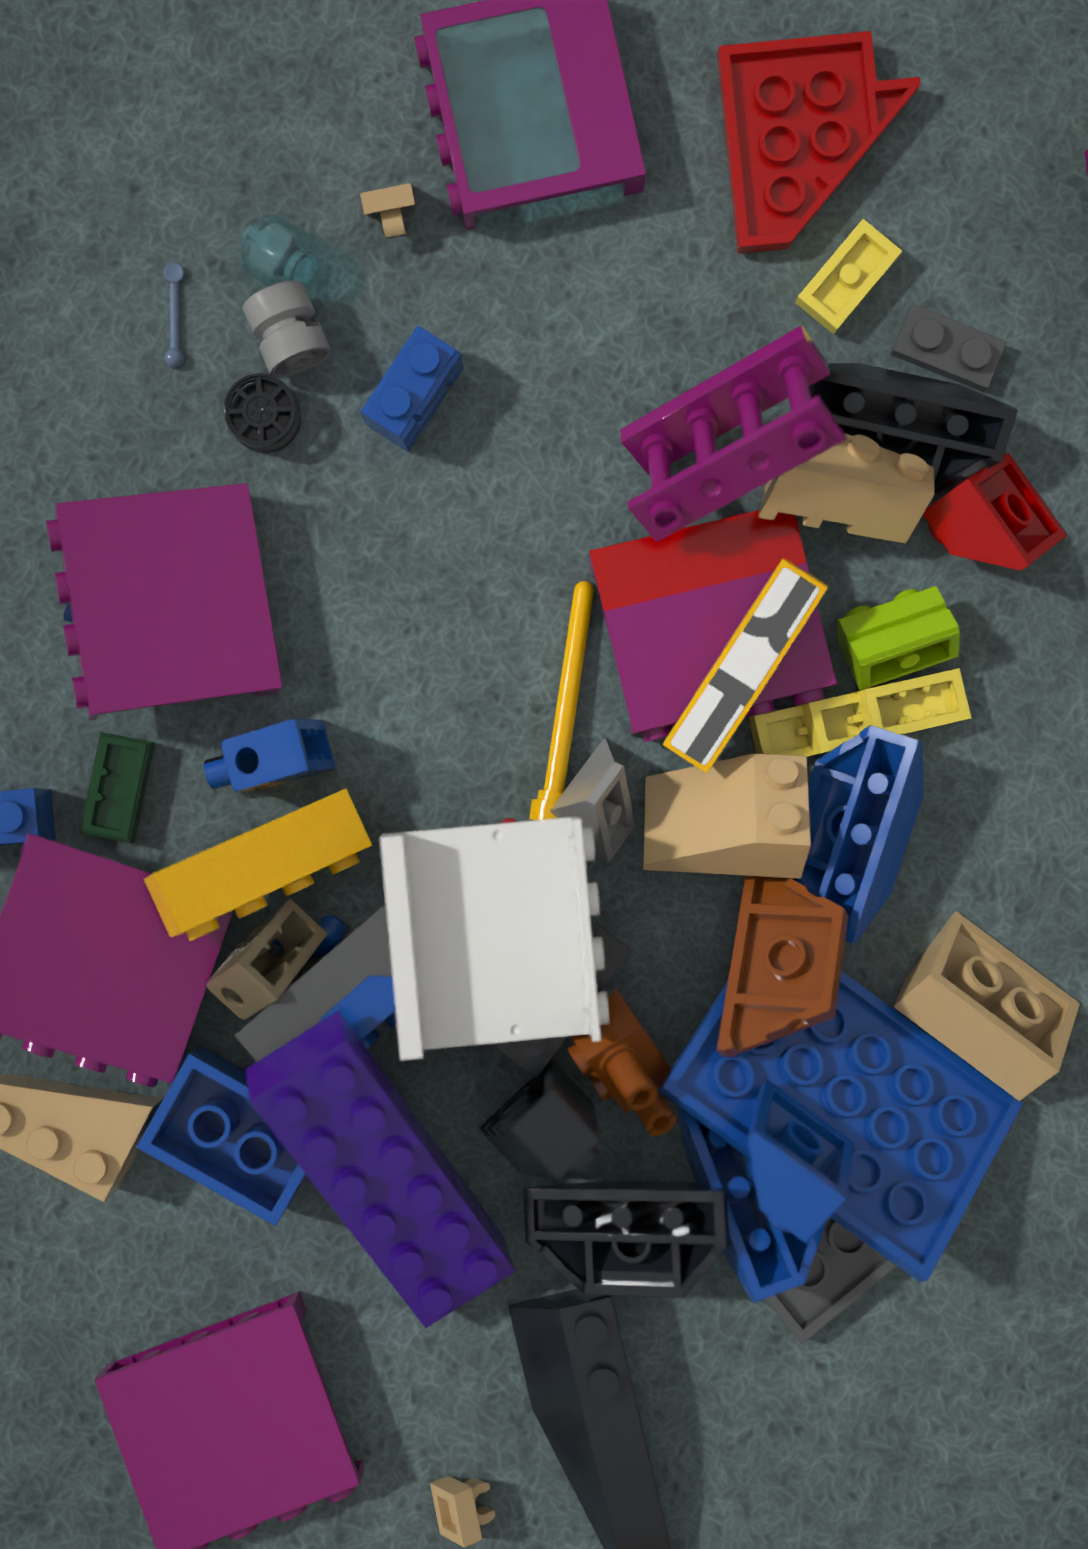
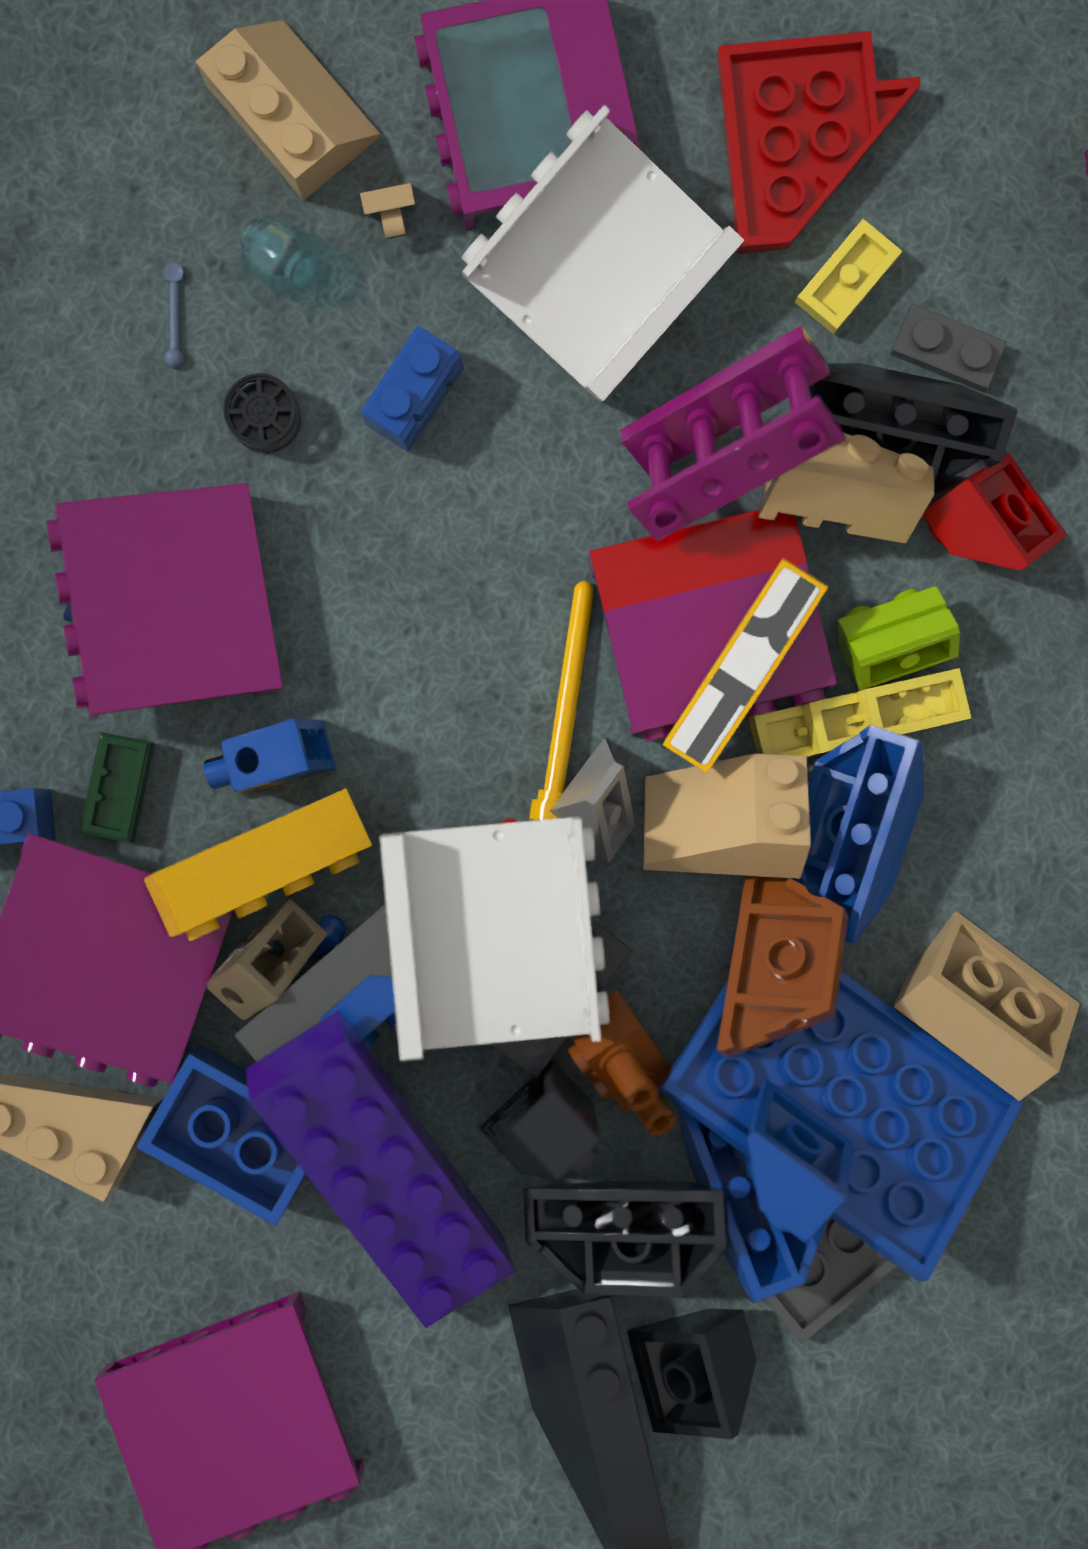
light grey wheel [242,281,332,378] -> none
tan tile [430,1476,495,1548] -> none
none -> tan slope [195,20,381,200]
none -> white panel [461,105,744,401]
none -> black slope [627,1309,757,1439]

